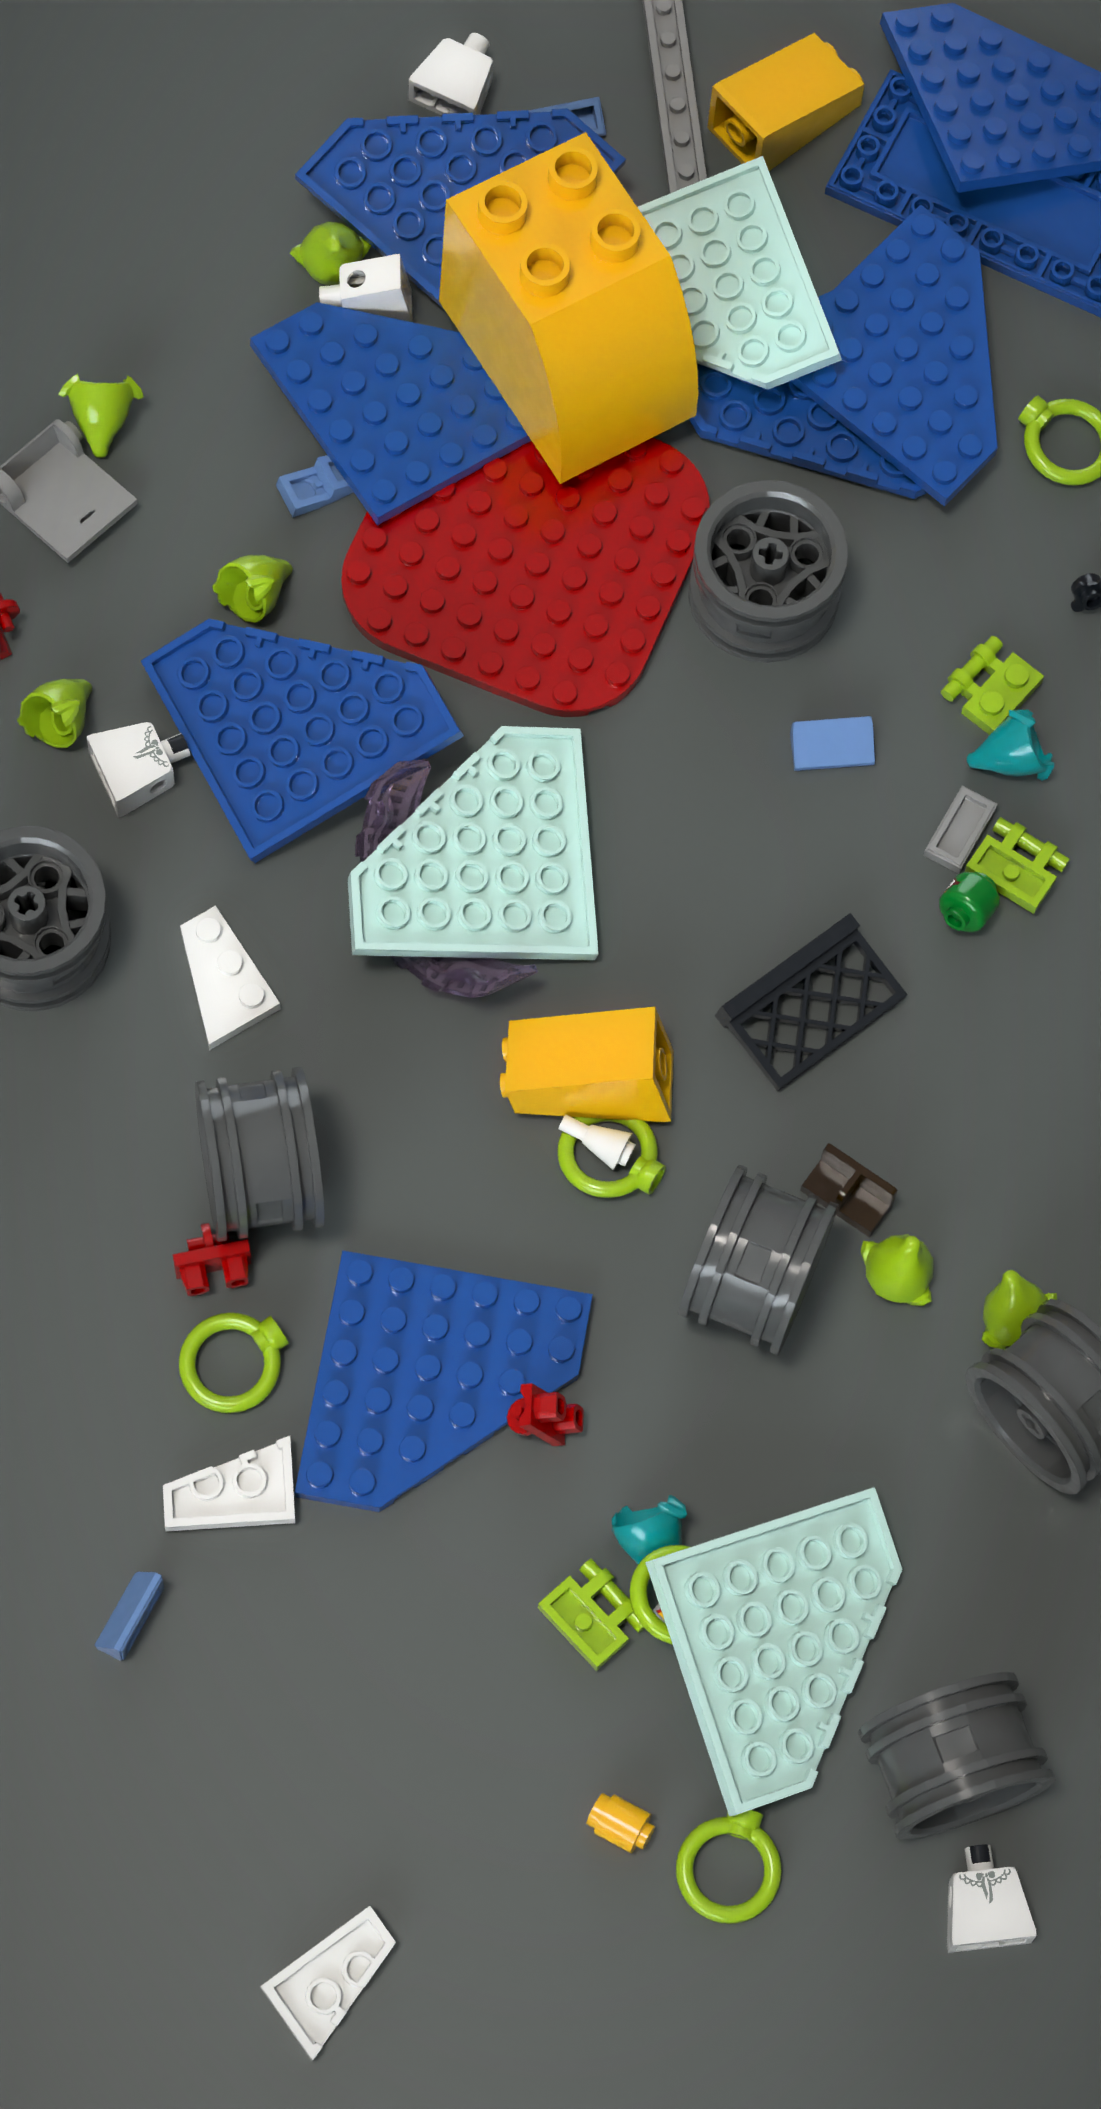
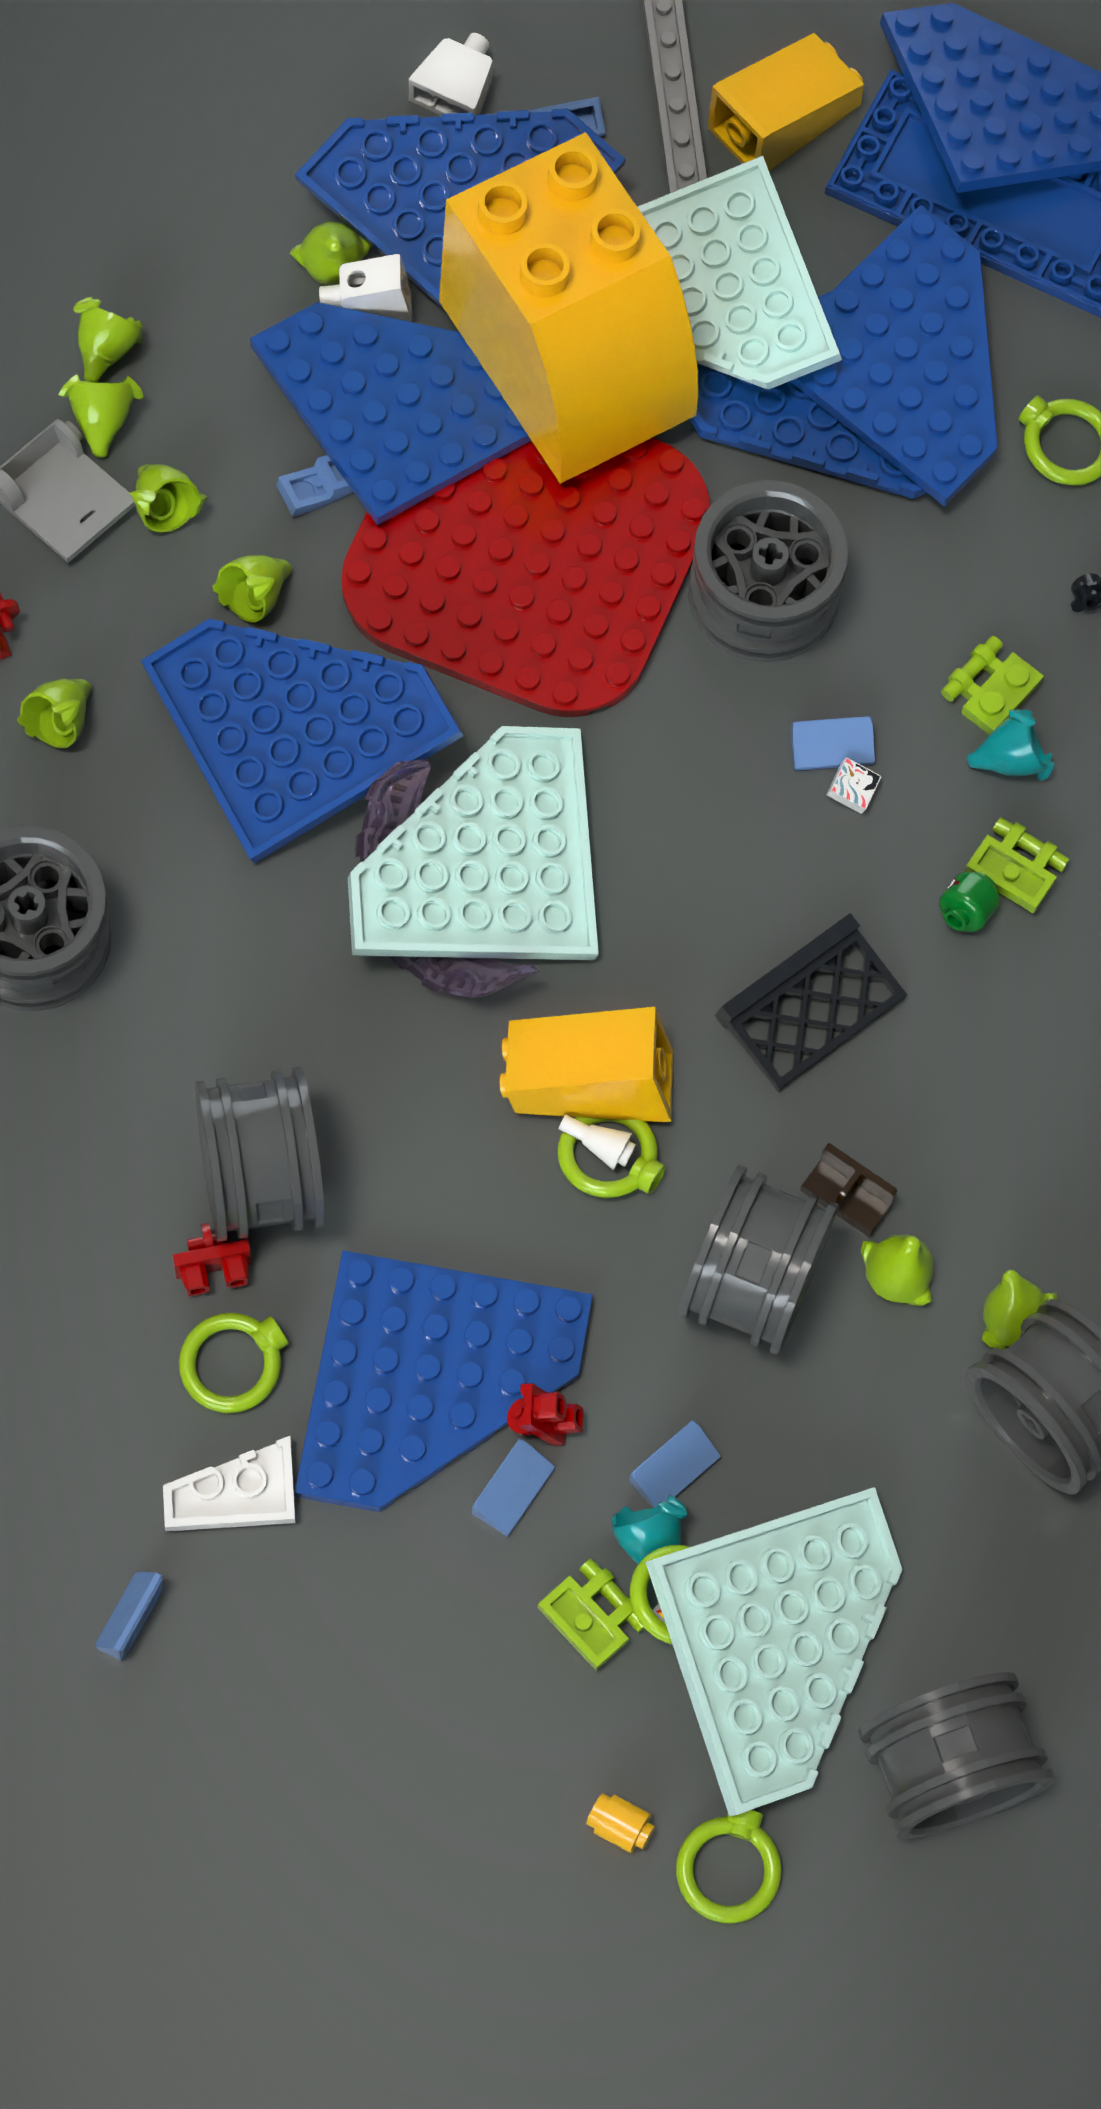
white torso [87,722,190,818] -> none
white wing [180,905,280,1050] -> none
white wing [260,1906,396,2060] -> none
light grey tile [923,786,998,874] -> none
white torso [947,1844,1037,1953] -> none
none -> lime hat [73,297,143,383]
none -> lime hat [129,464,207,533]
none -> medium blue slope [472,1438,555,1538]
none -> medium blue slope [629,1420,721,1508]
none -> tile [826,757,881,814]

